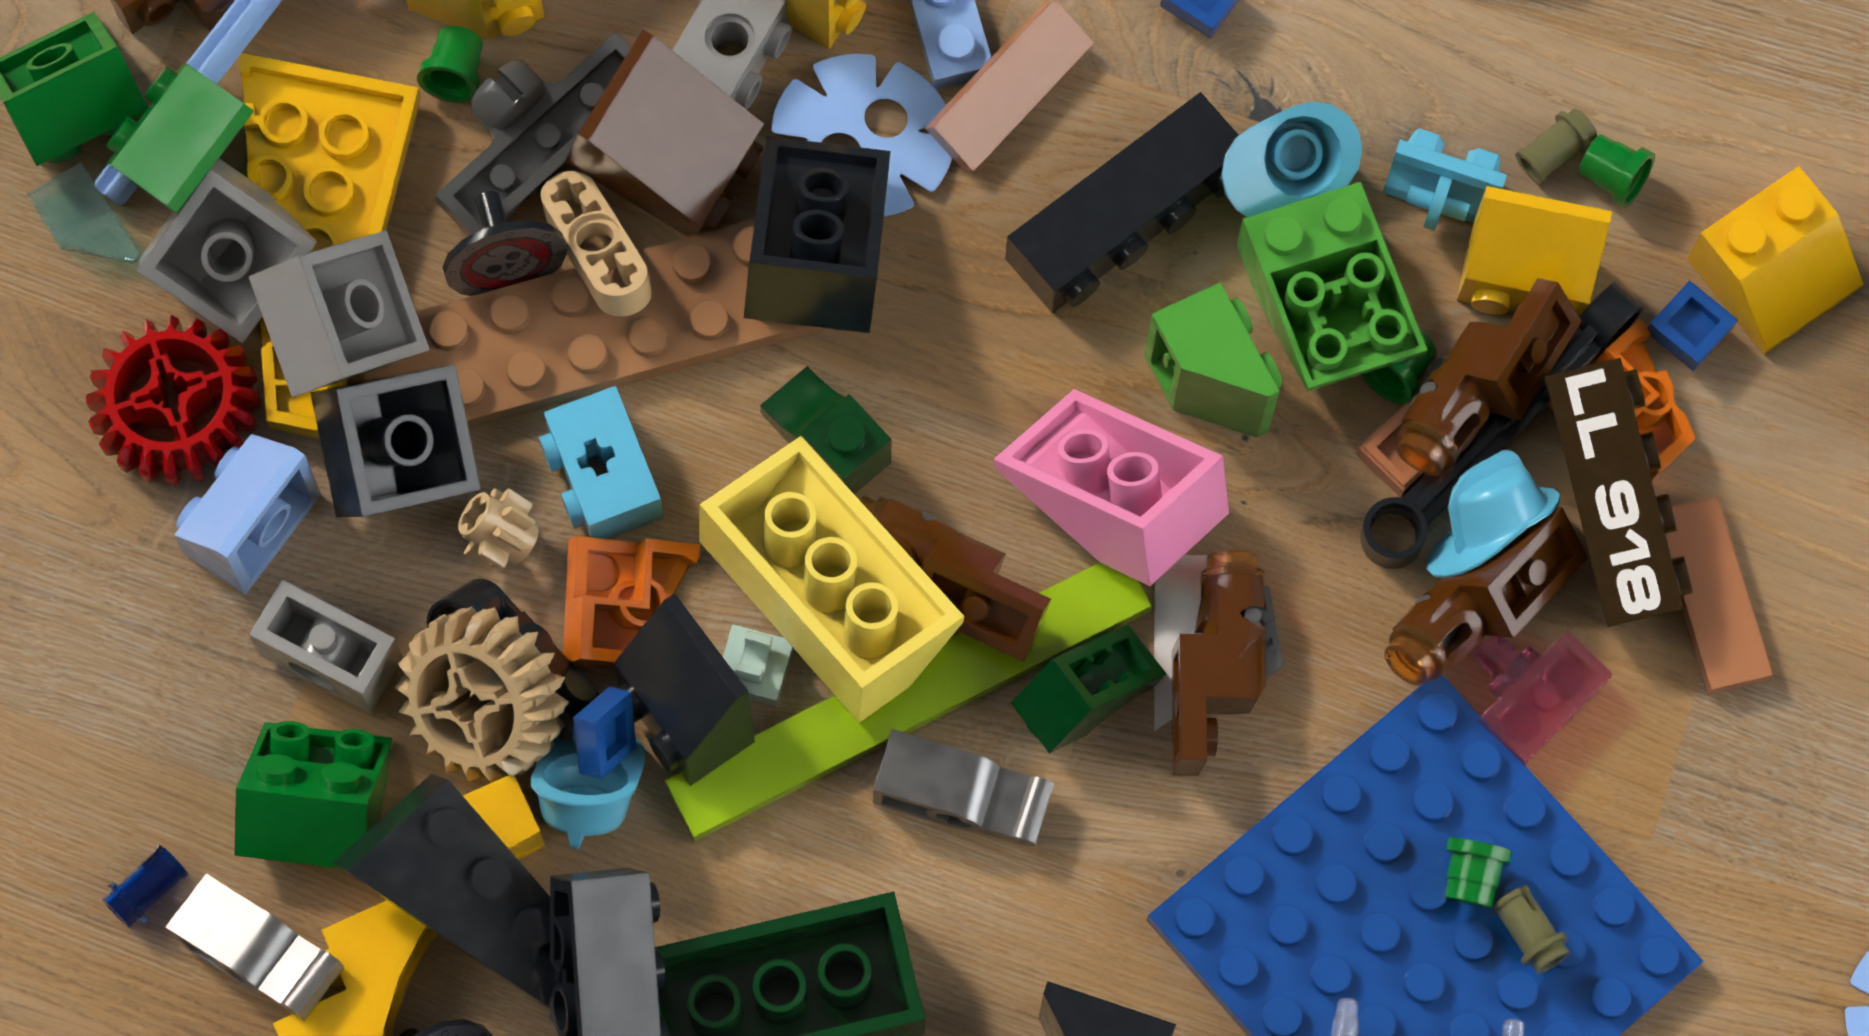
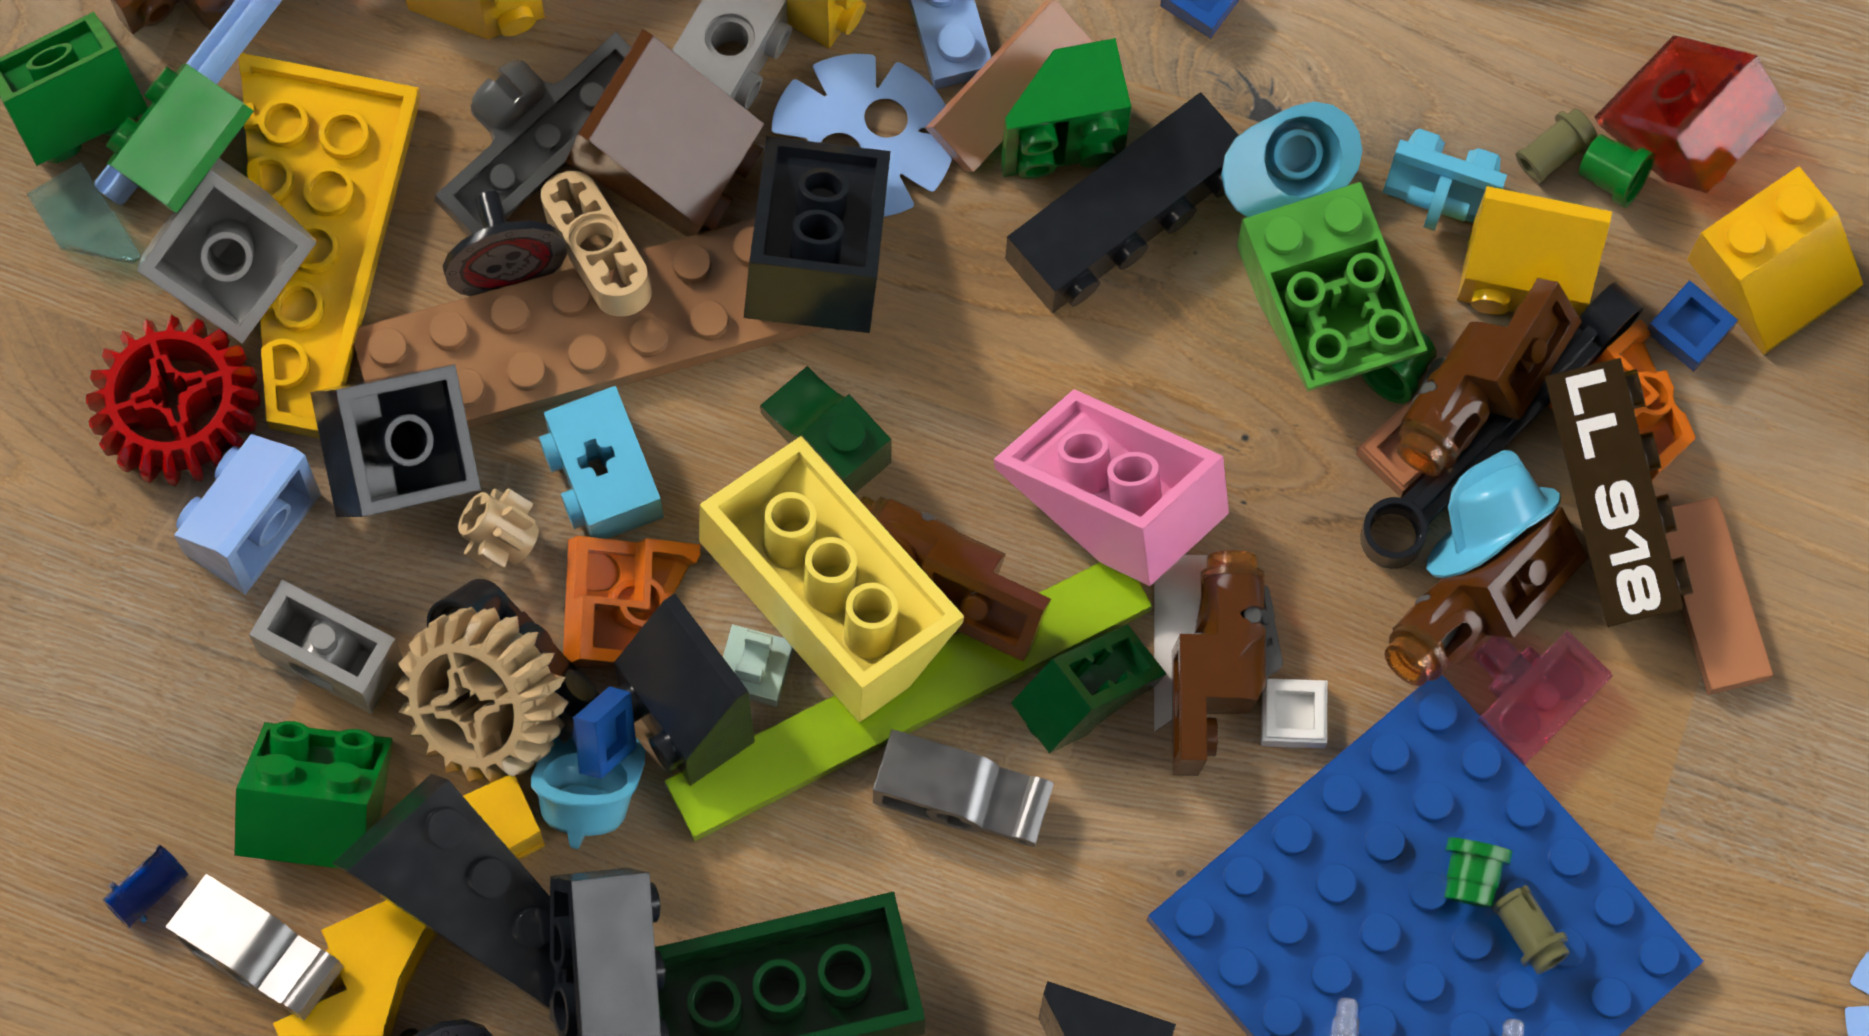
light grey slope [248,230,430,398] -> none
green piece [417,26,483,103] -> none
bright green slope [1144,282,1282,438] -> none
none -> green slope [1001,38,1132,179]
none -> white tile [1261,678,1328,749]
none -> clear red slope [1594,35,1787,193]

